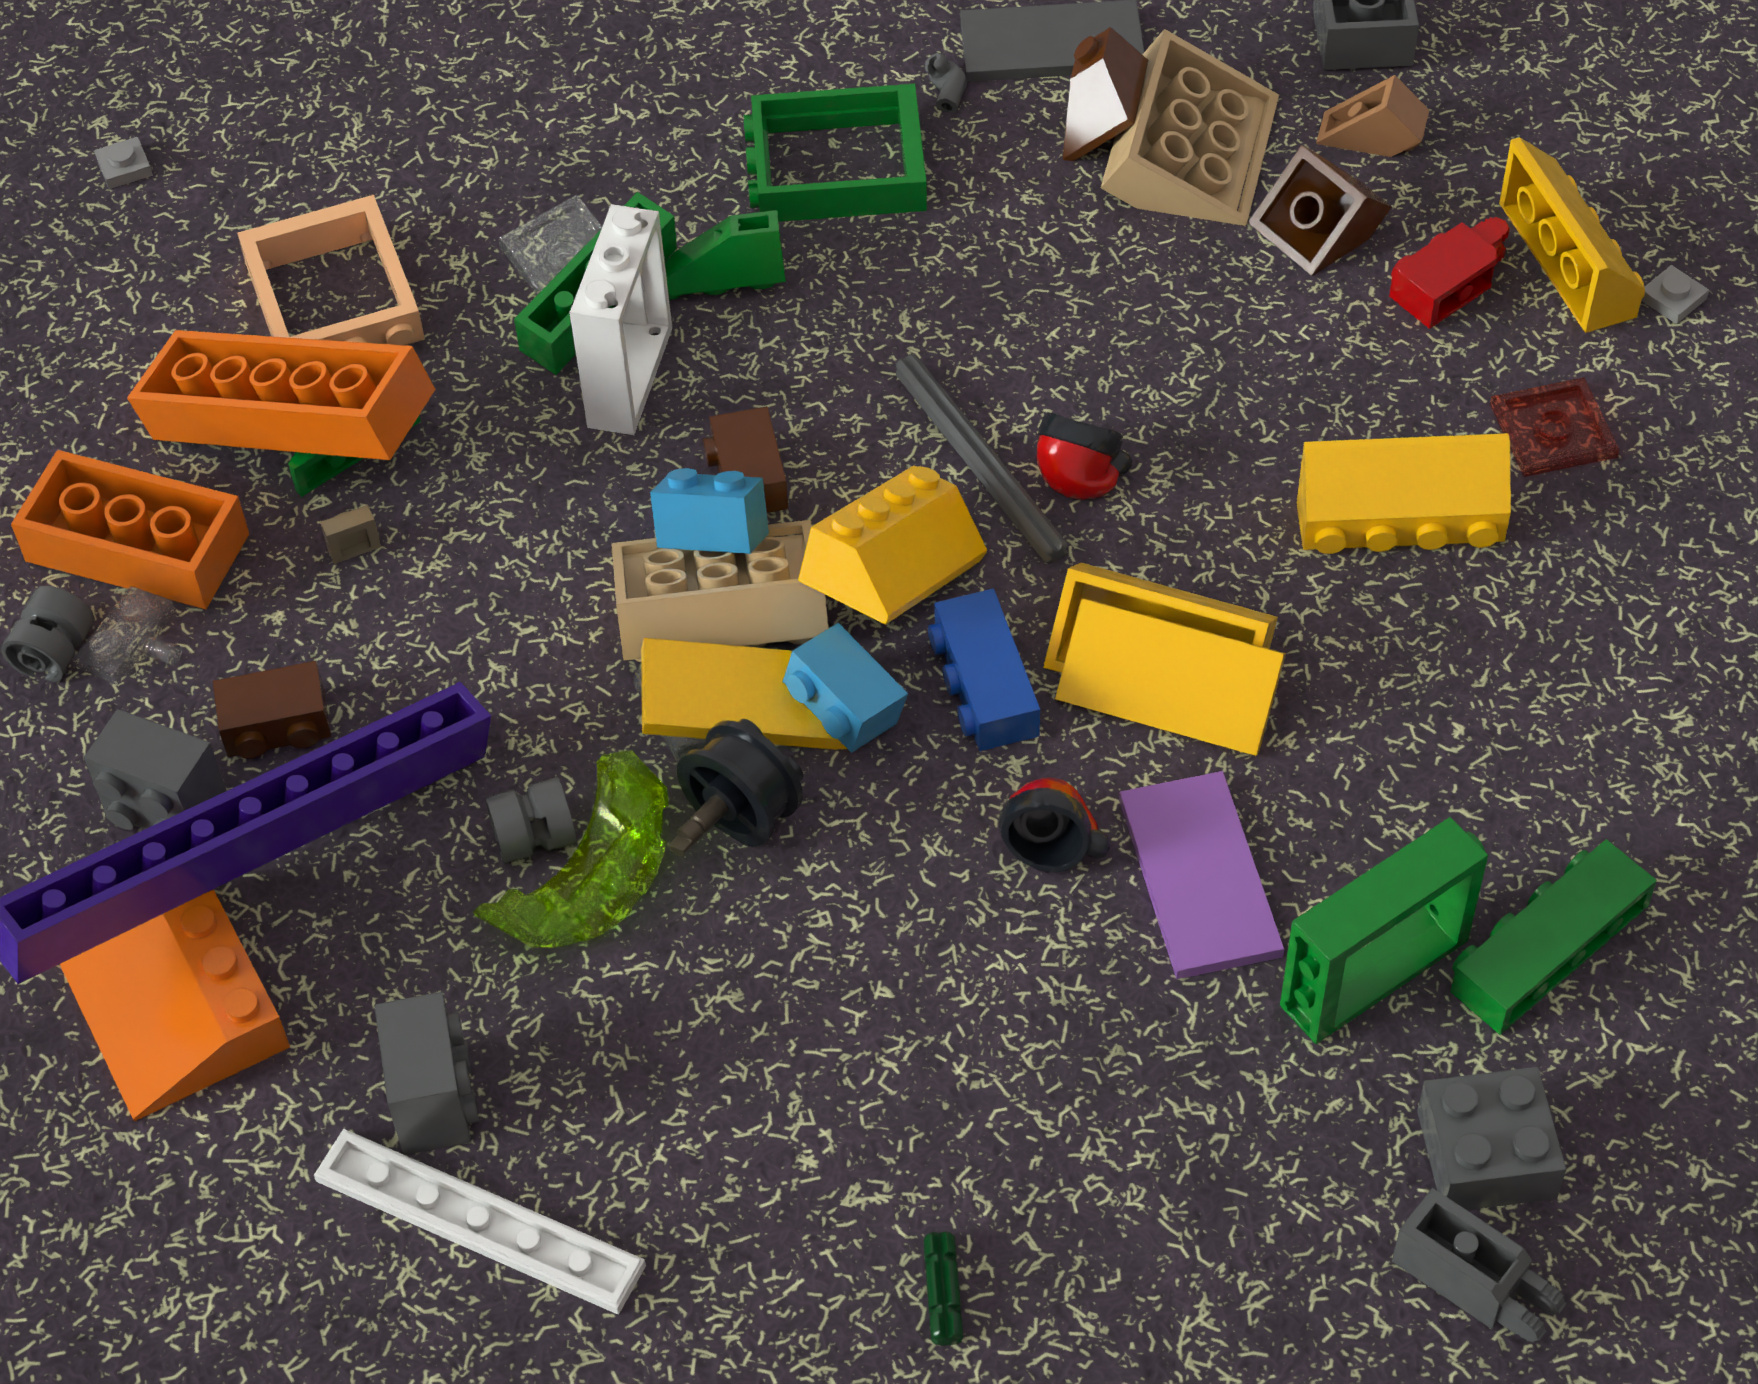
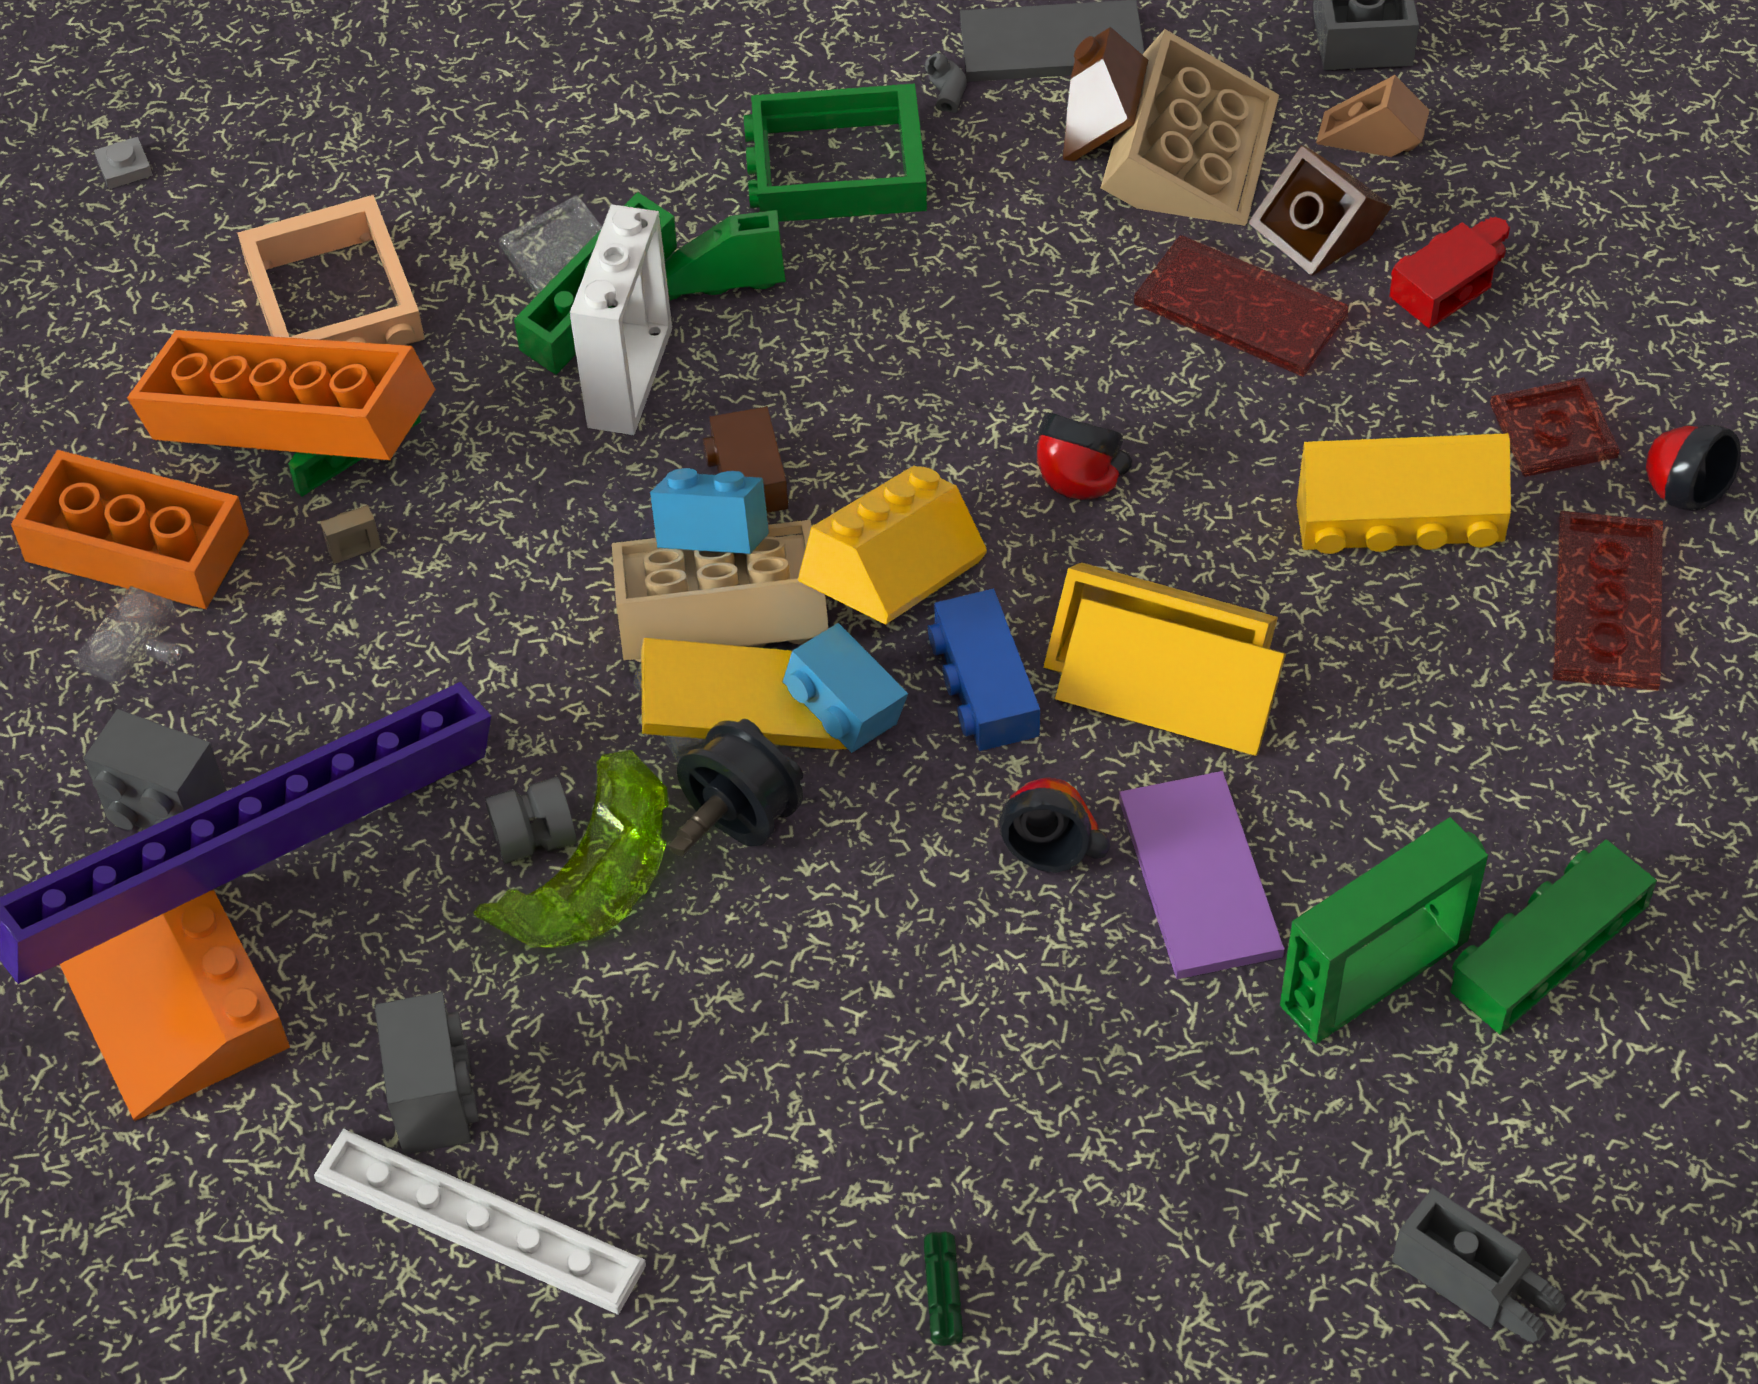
dark grey wheel [1,586,95,683] -> none
reddish brown brick [212,661,332,759] -> none
dark grey axle [895,354,1068,564] -> none
dark grey brick [1417,1067,1566,1210] -> none
yellow slope [1499,137,1645,333] -> none
light grey plate [1641,265,1709,324] -> none
none -> clear red tile [1134,235,1349,377]
none -> clear red tile [1552,511,1663,691]
none -> black piece [1646,425,1741,511]

